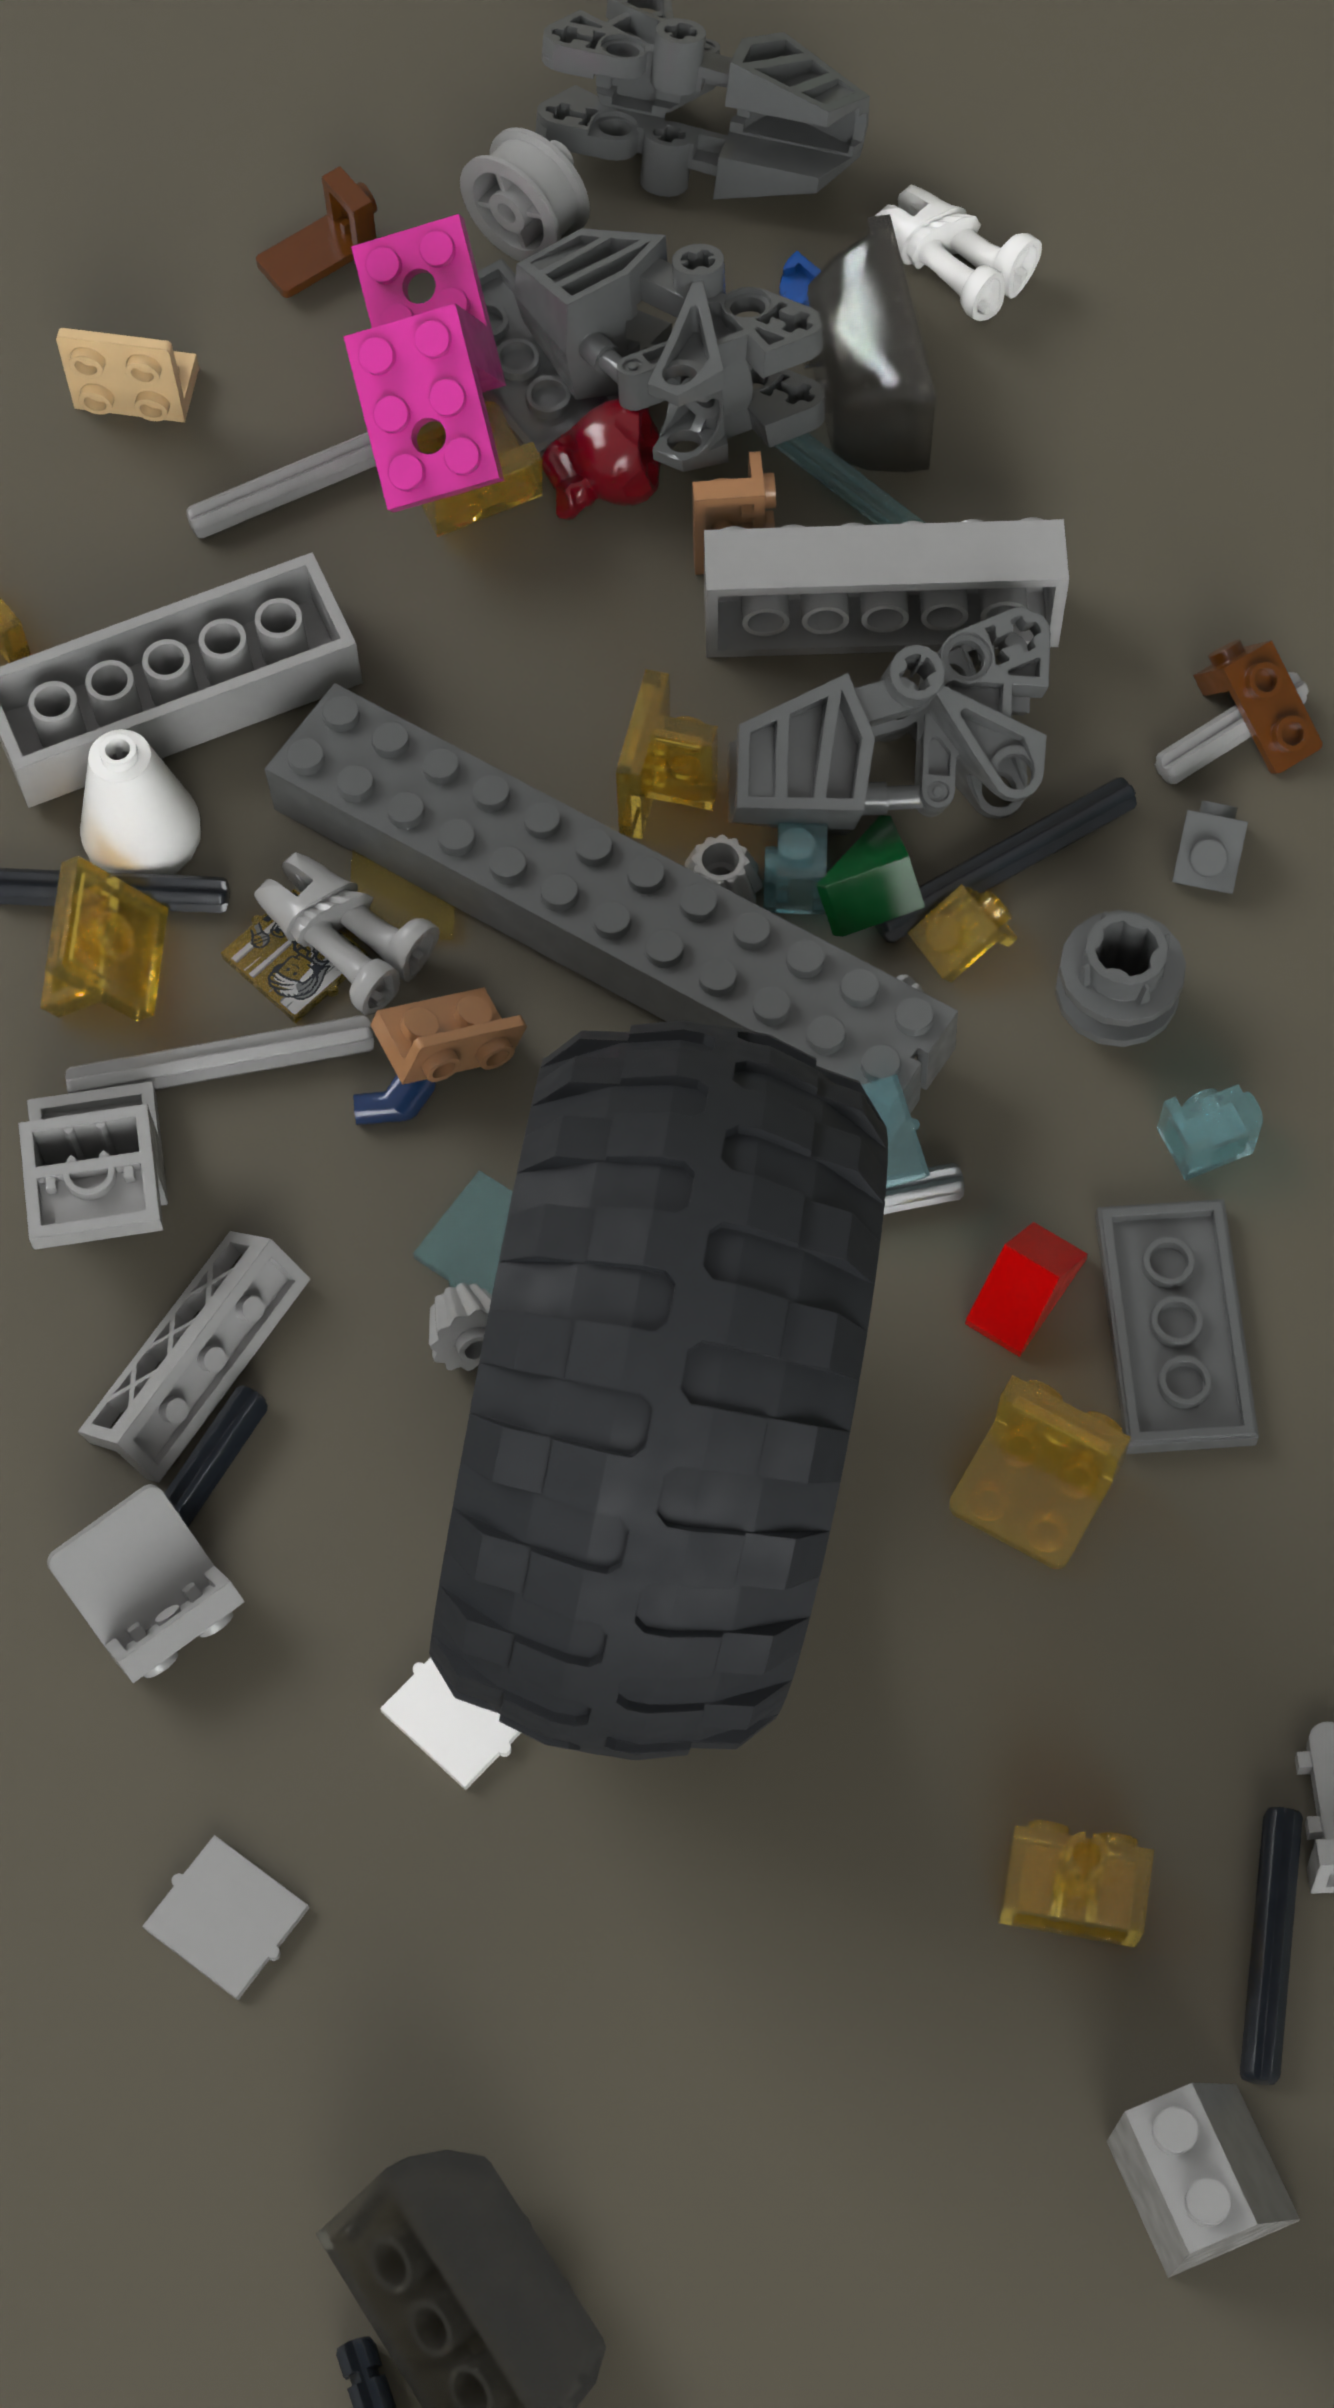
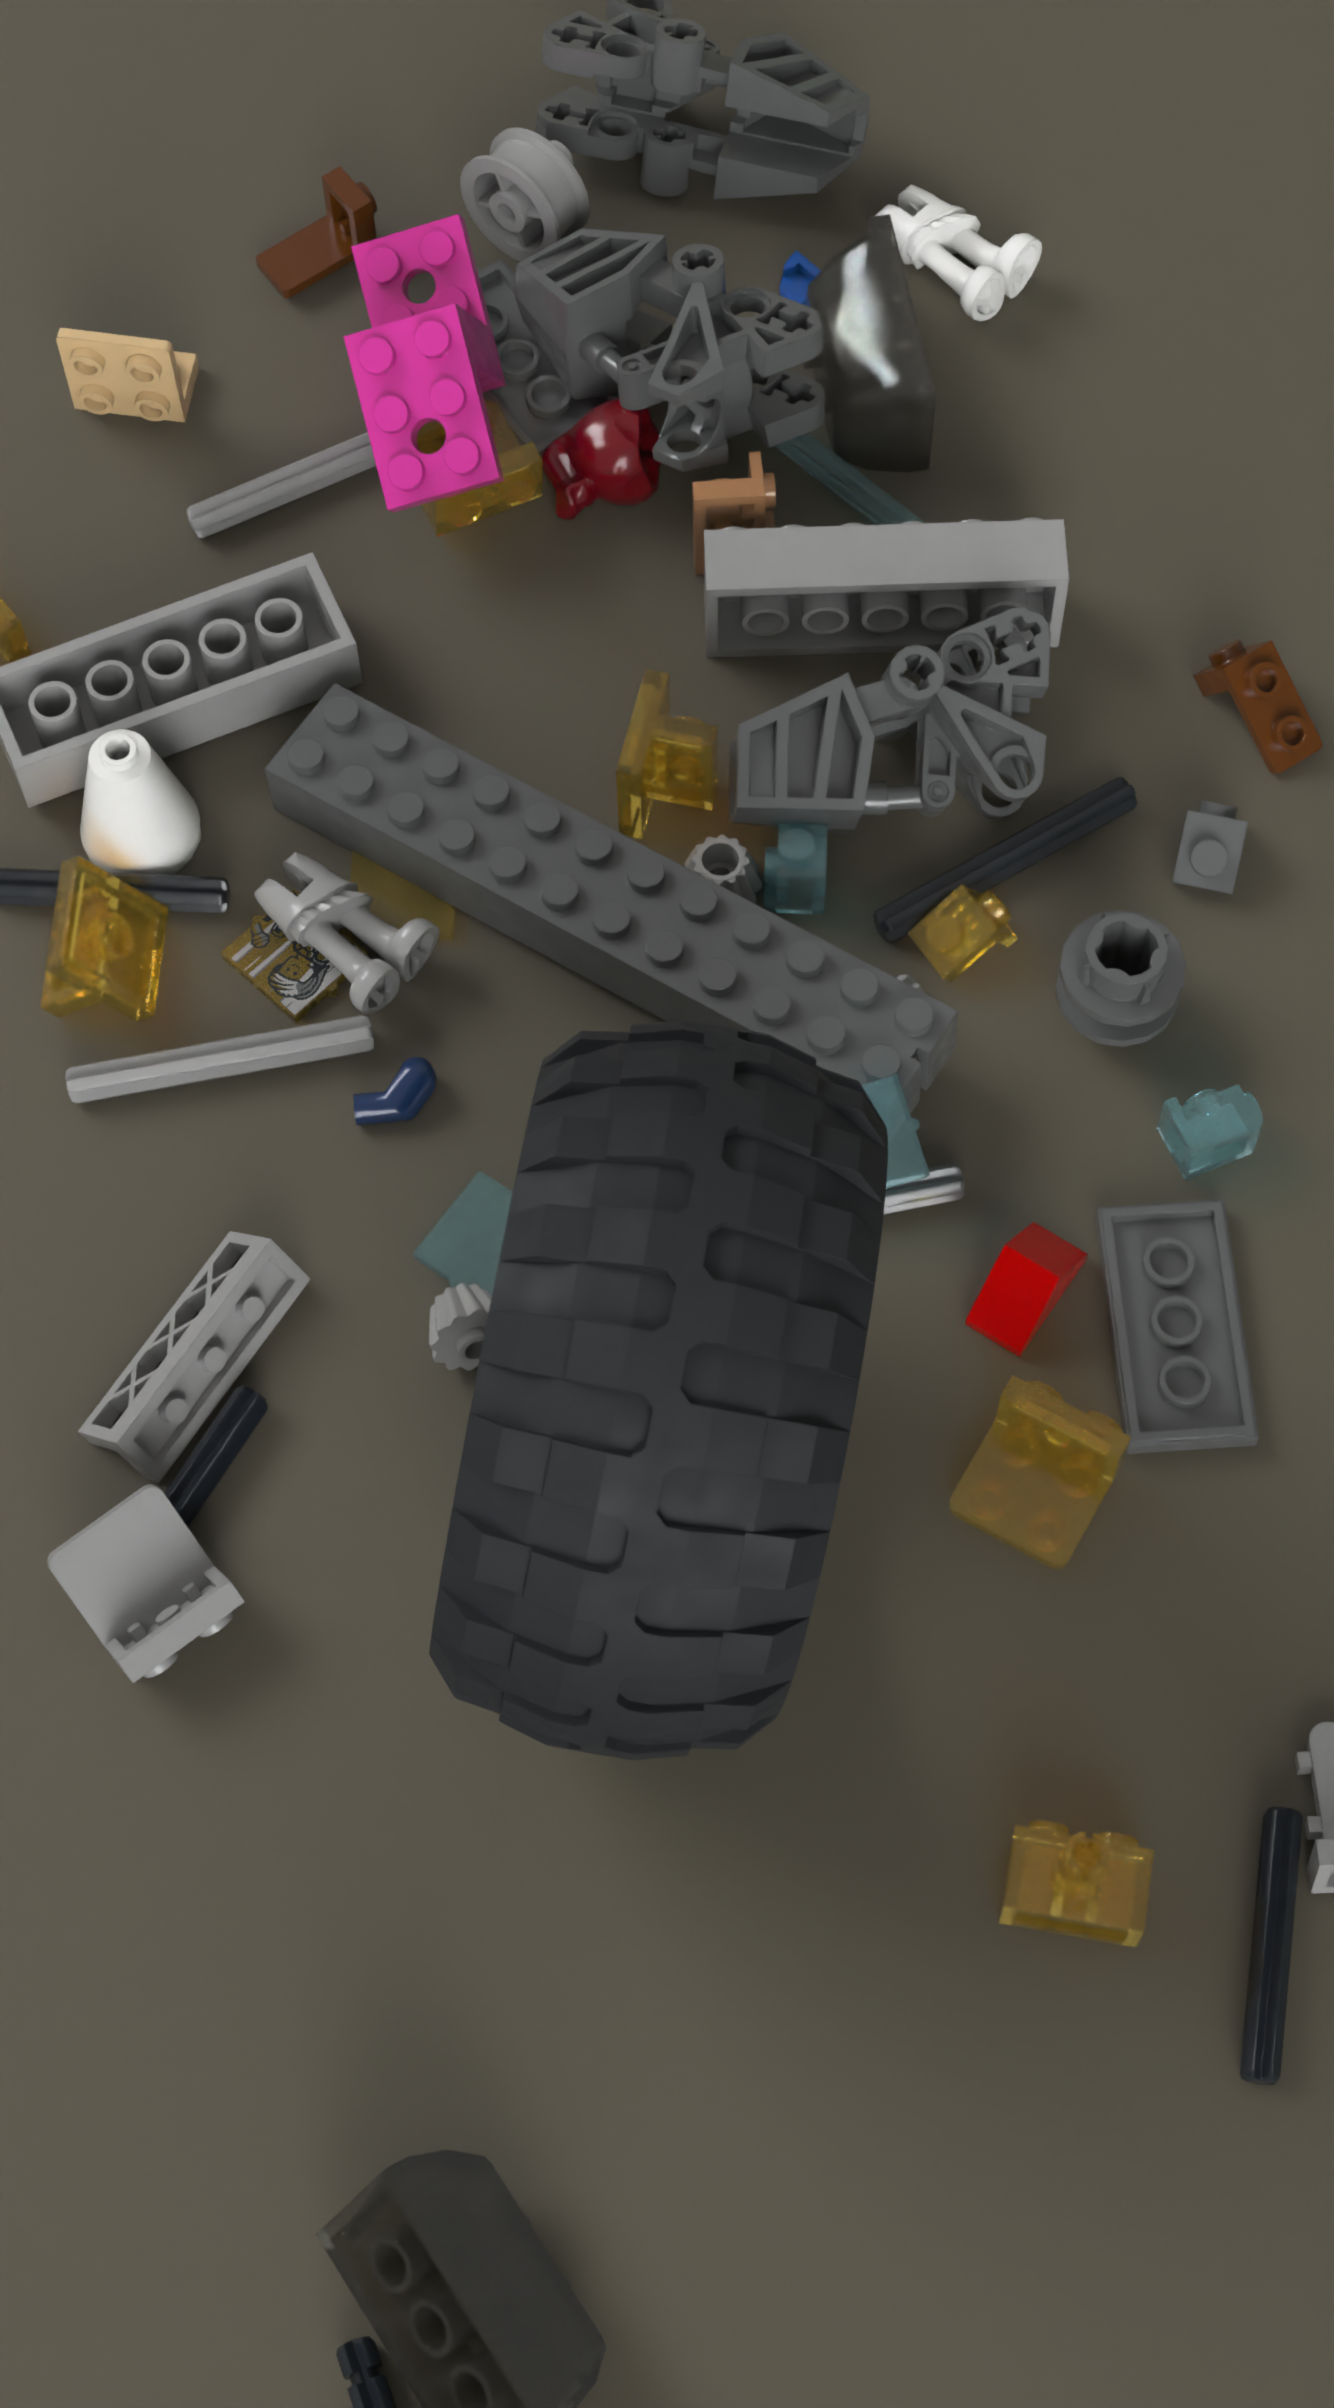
light grey bracket [18,1081,168,1250] -> none
light grey piece [142,1835,309,2000] -> none
medium nougat bracket [371,987,527,1085] -> none
white piece [380,1657,521,1790] -> none
dark green slope [816,815,925,937] -> none
light grey slope [1106,2083,1300,2278] -> none
light grey axle [1154,672,1309,784] -> none

